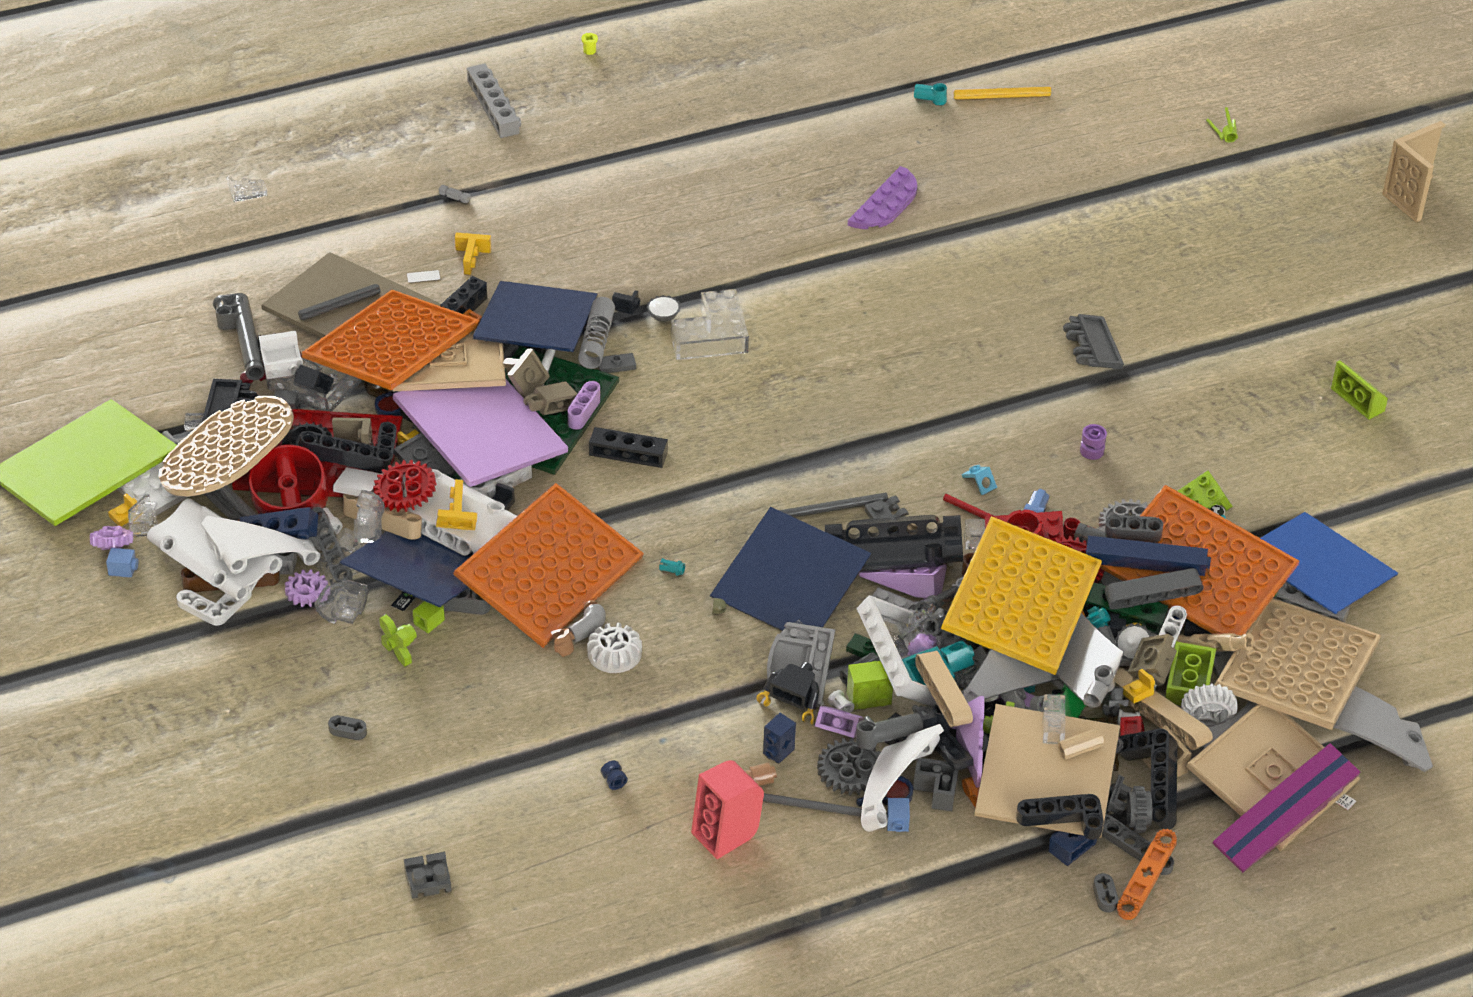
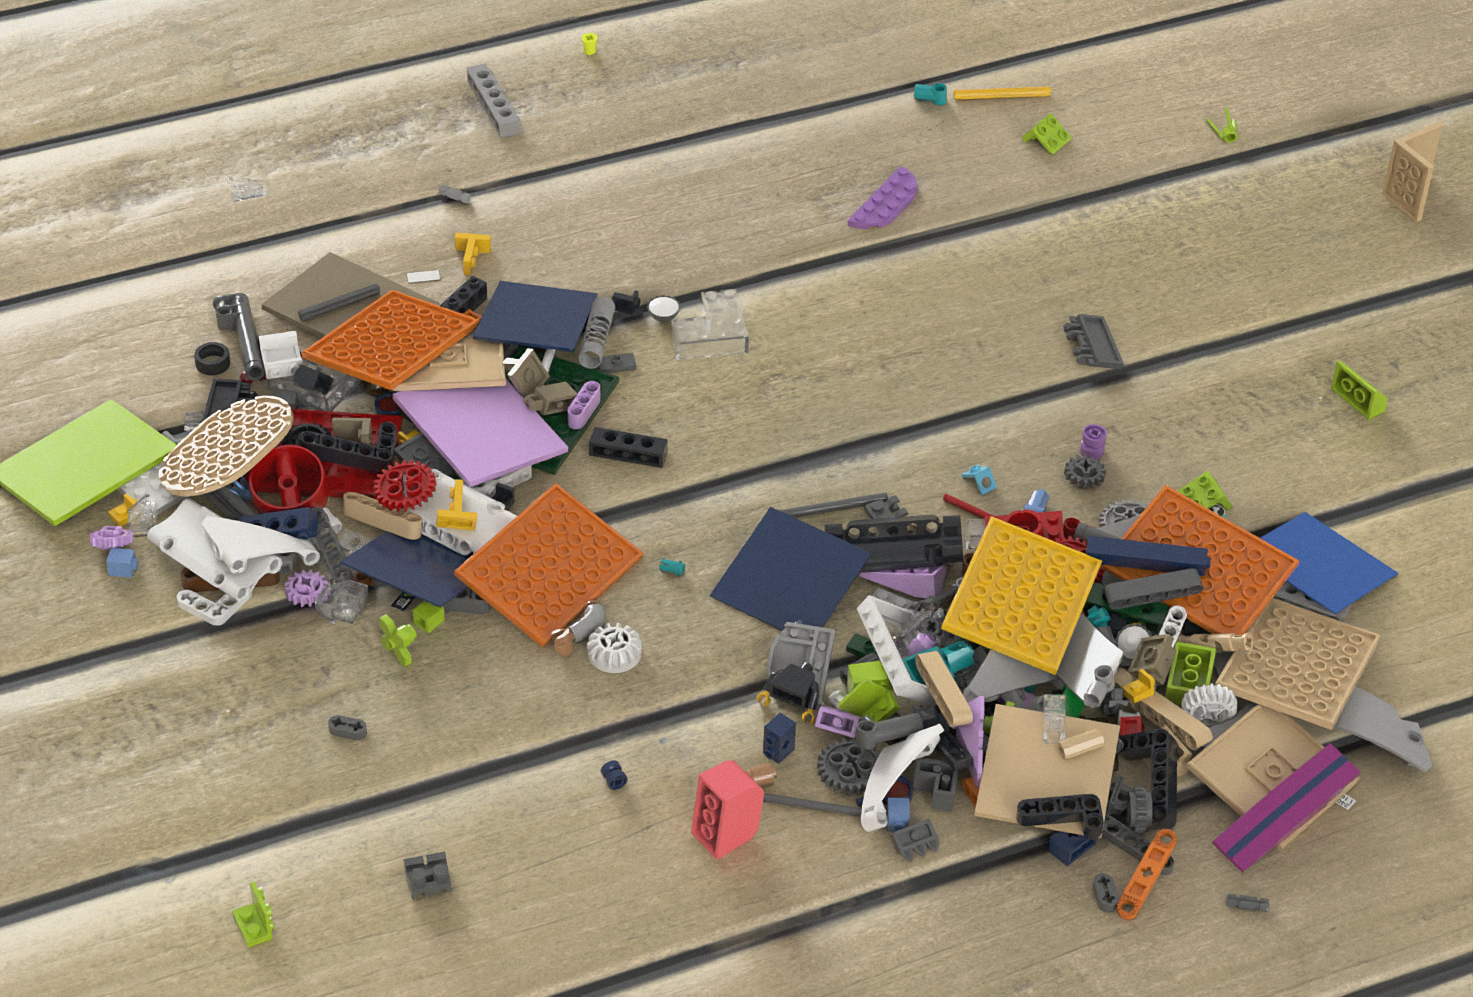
white tile [333,467,383,499] -> none
clear brick [354,490,385,544] -> none
olive hinge [712,598,727,614] -> none
dark grey beam [1105,515,1163,543] -> none
none -> black tyre [194,342,230,375]
none -> flat silver piece [227,476,252,502]
none -> lime bracket [232,881,275,948]
none -> reddish brown plate [351,571,374,590]
none -> lime bracket [838,679,900,722]
none -> dark grey plate [890,818,939,862]
none -> lime bracket [1021,113,1072,155]
none -> dark grey gear [1064,454,1106,489]
none -> dark grey axle [1226,894,1269,912]

